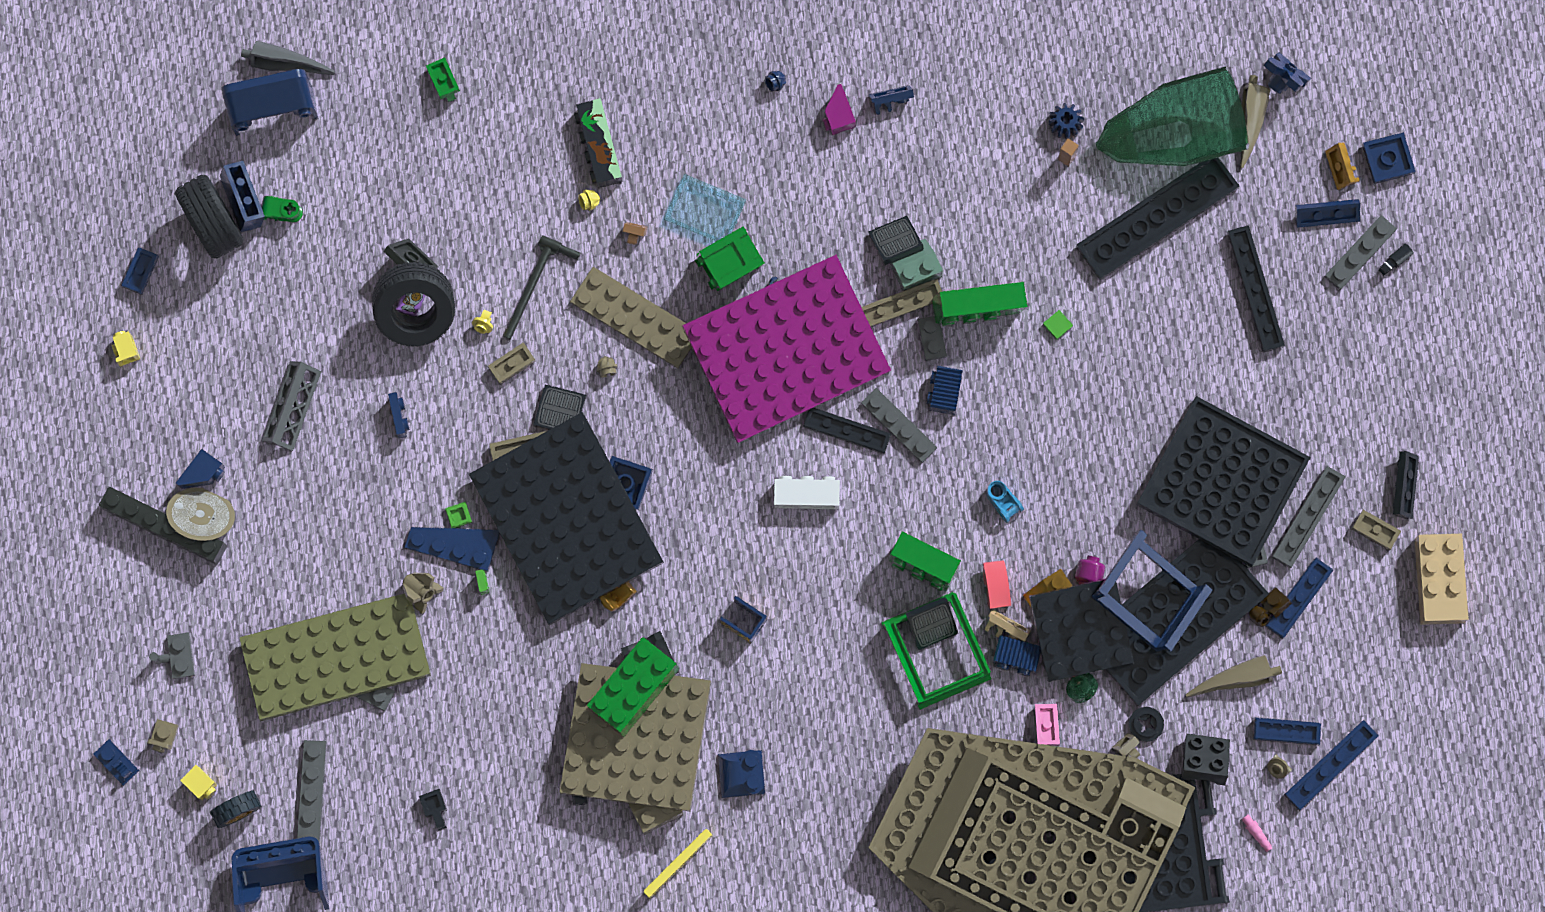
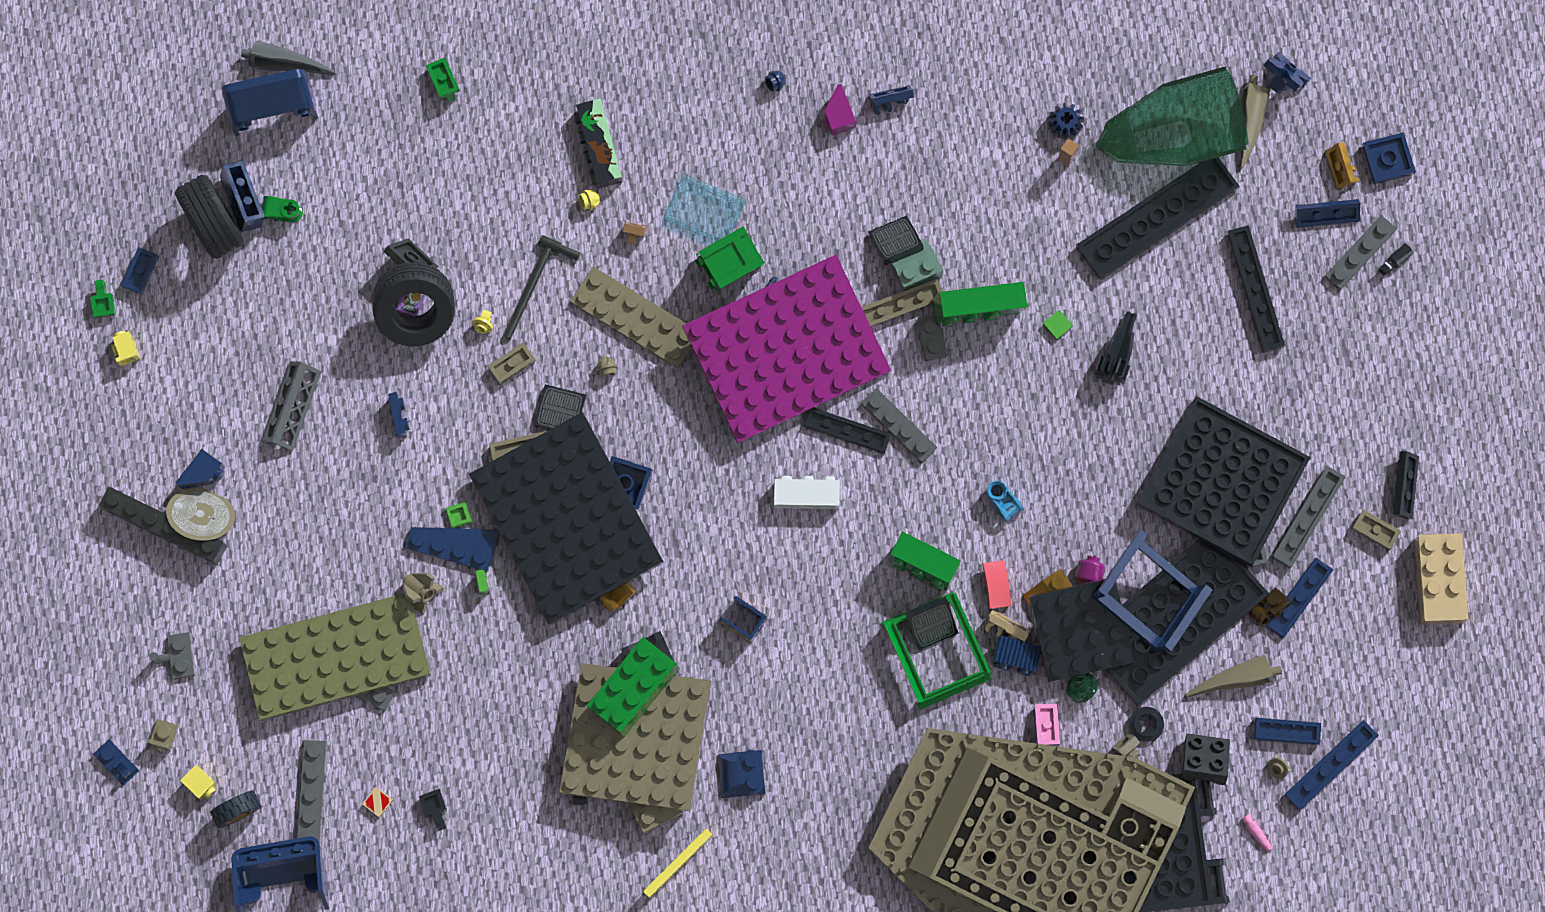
dark blue brick [926,366,963,415] -> none
none -> green plate [90,279,116,319]
none -> tan tile [362,787,394,818]
none -> black piece [1094,311,1137,385]

